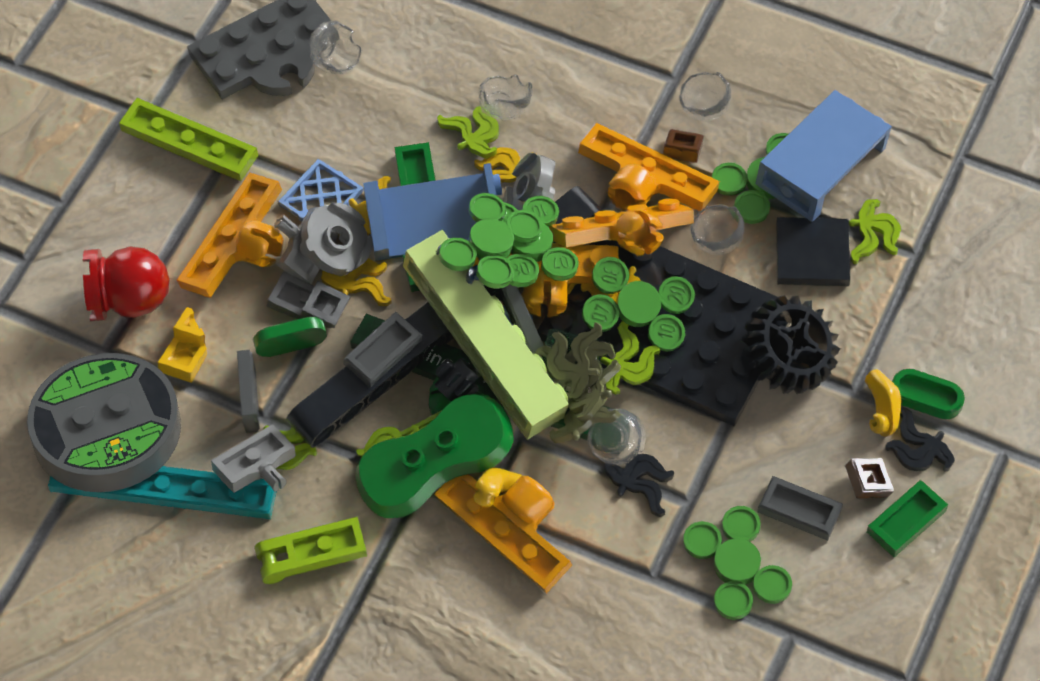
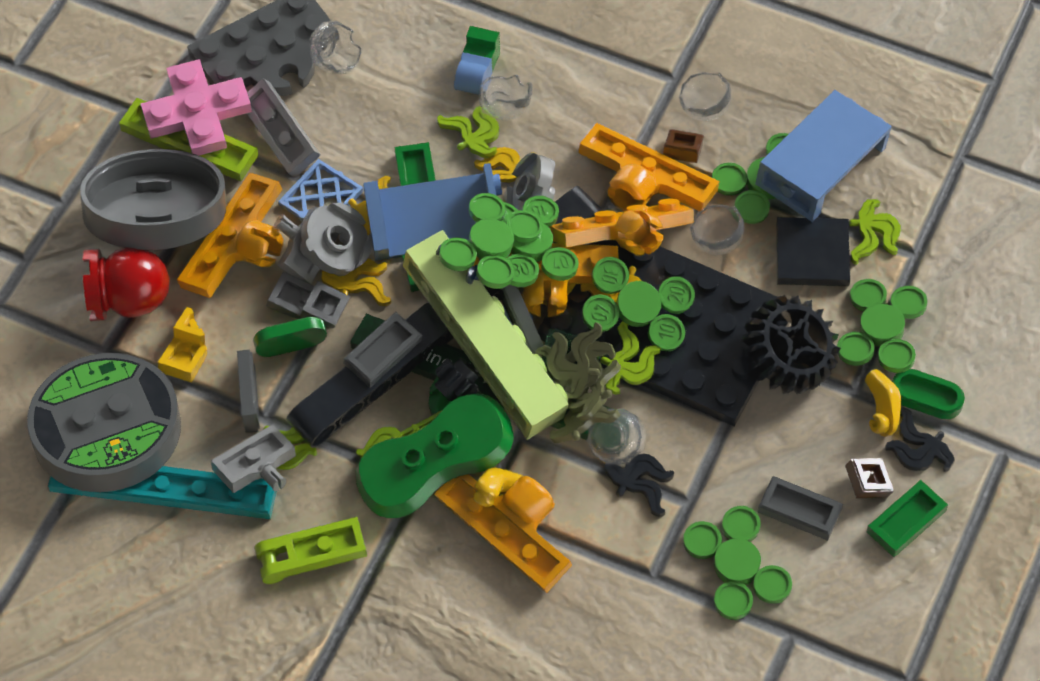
none -> dark grey piece [80,149,226,250]
none -> bright pink plate [141,59,252,156]
none -> light grey plate [247,78,321,178]
none -> leg [454,26,500,95]
none -> bright green piece [837,279,928,373]

